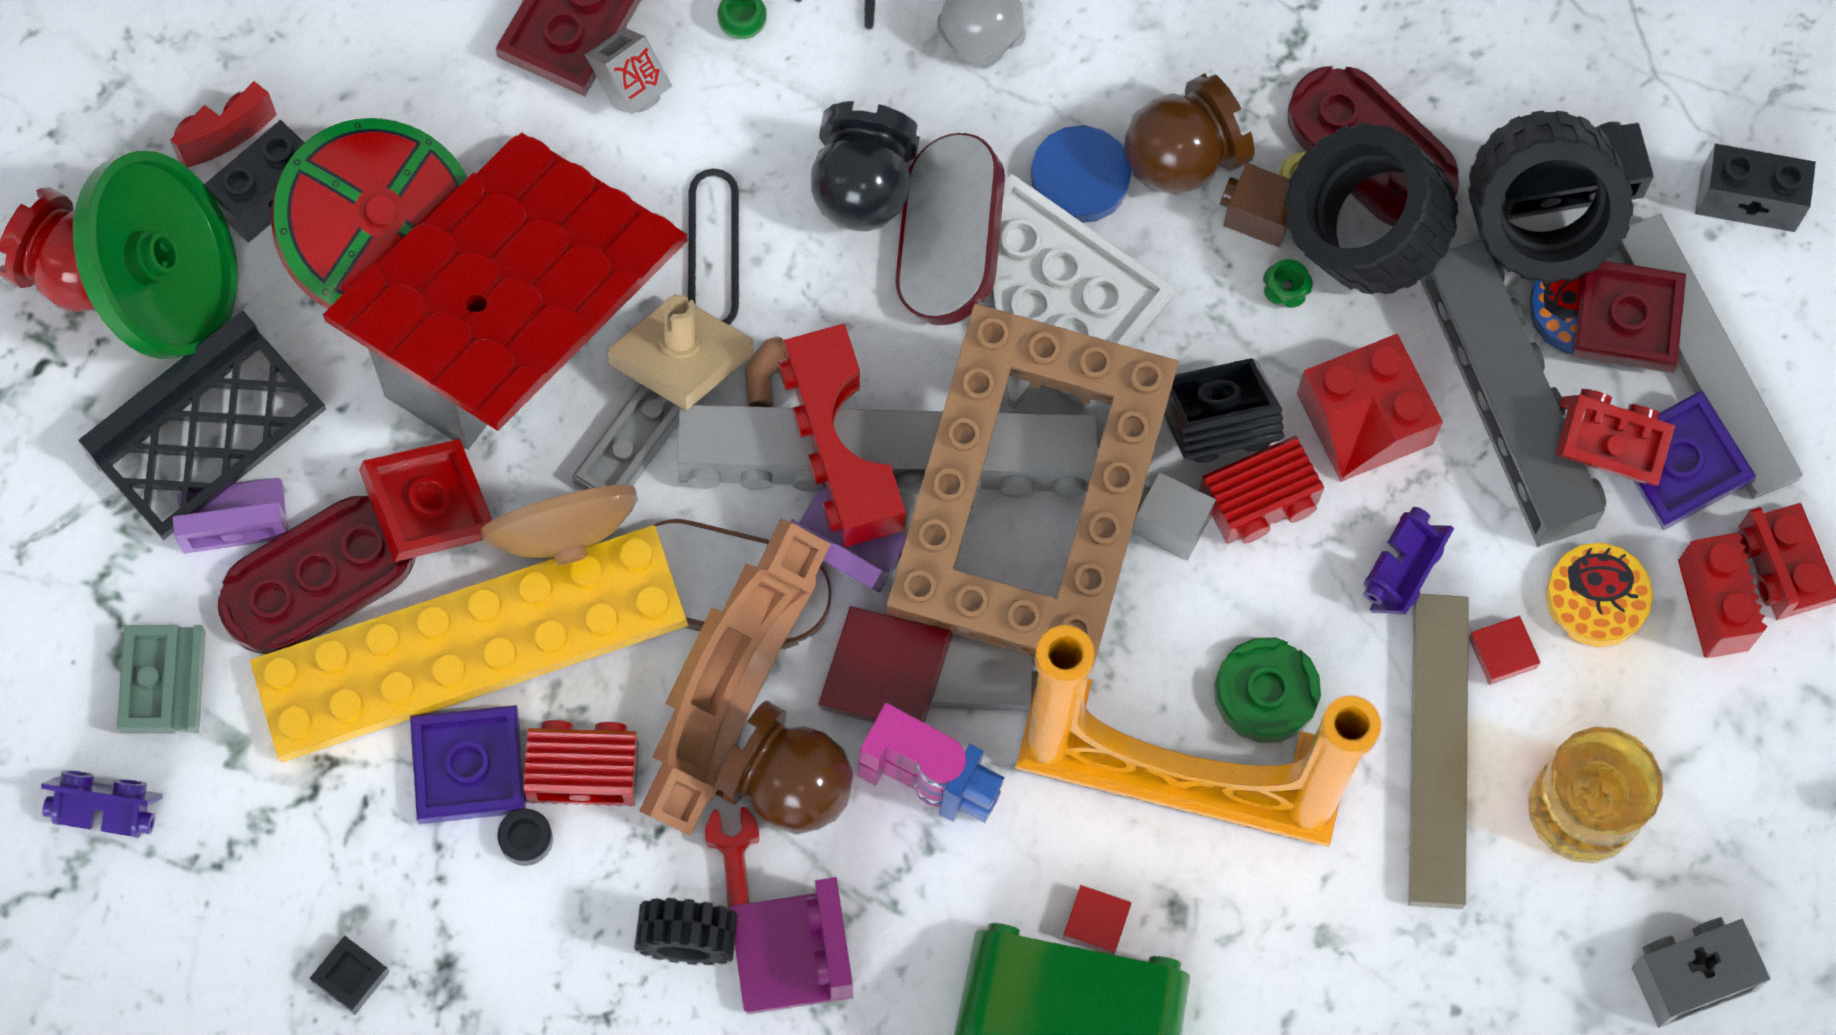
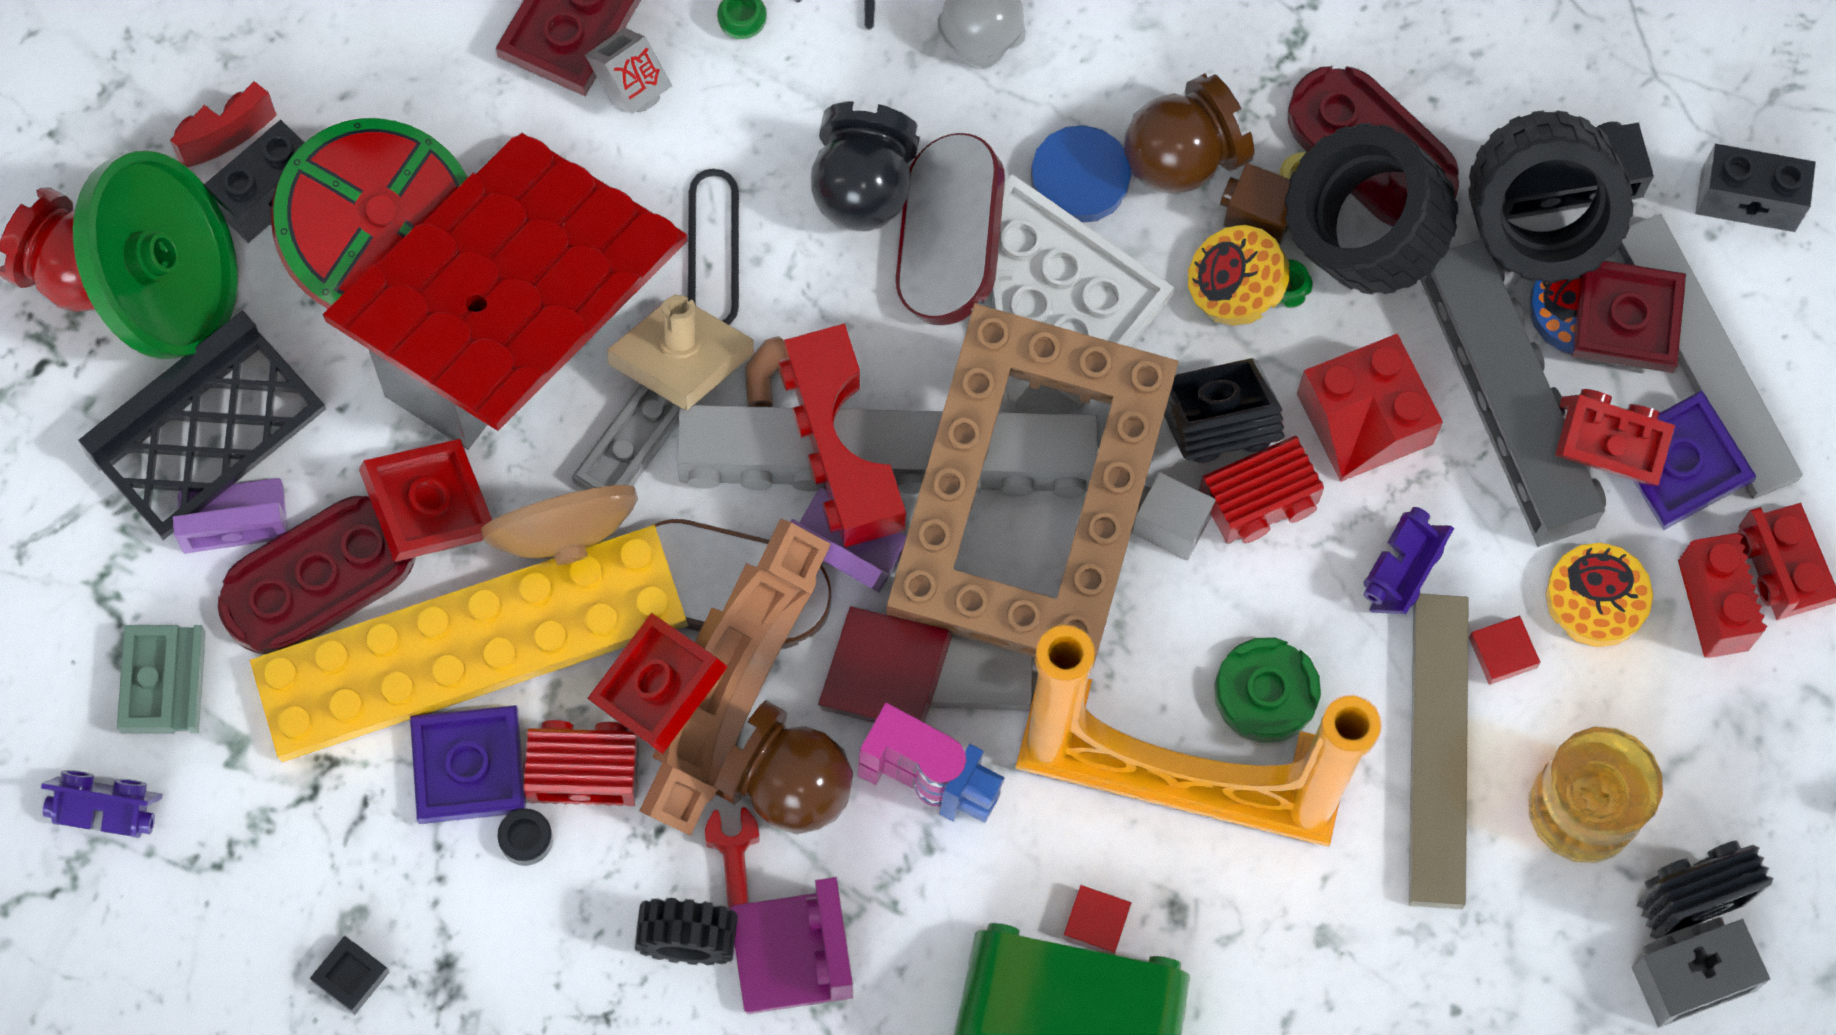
none -> red plate [587,613,728,754]
none -> tile [1188,225,1289,326]
none -> black brick [1636,840,1774,939]

